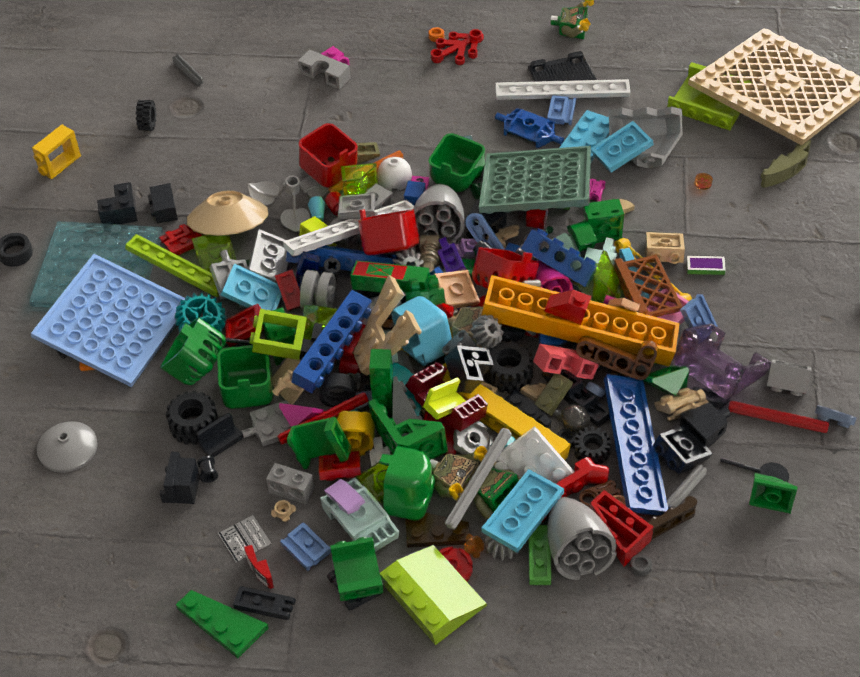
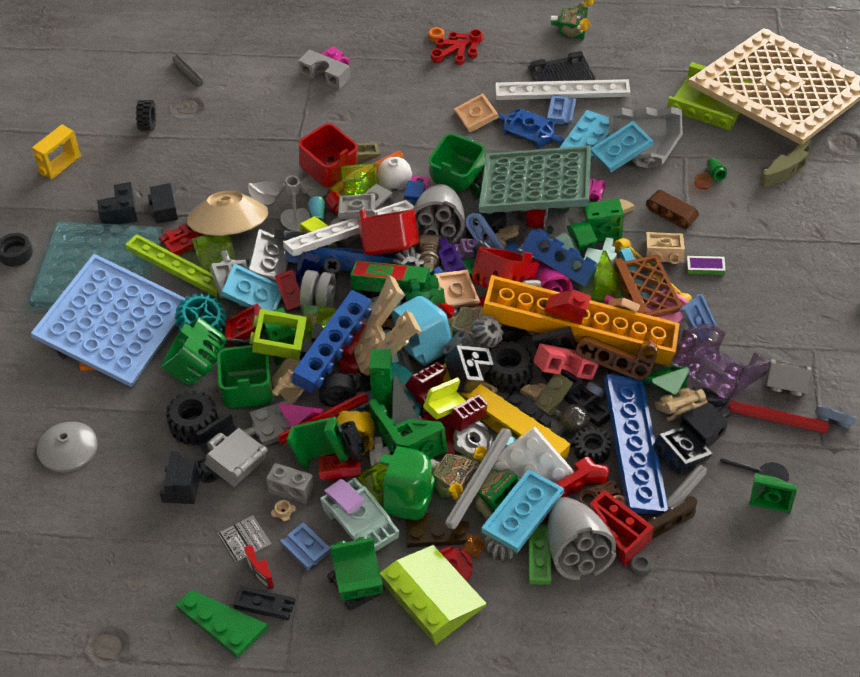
none -> light grey piece [205,428,268,487]
none -> black beam [274,229,308,240]
none -> black hinge [338,421,365,462]
none -> light nougat tile [454,94,499,133]
none -> black tile [533,327,577,350]
none -> reddish brown beam [646,190,699,229]
none -> green cone [707,158,727,181]

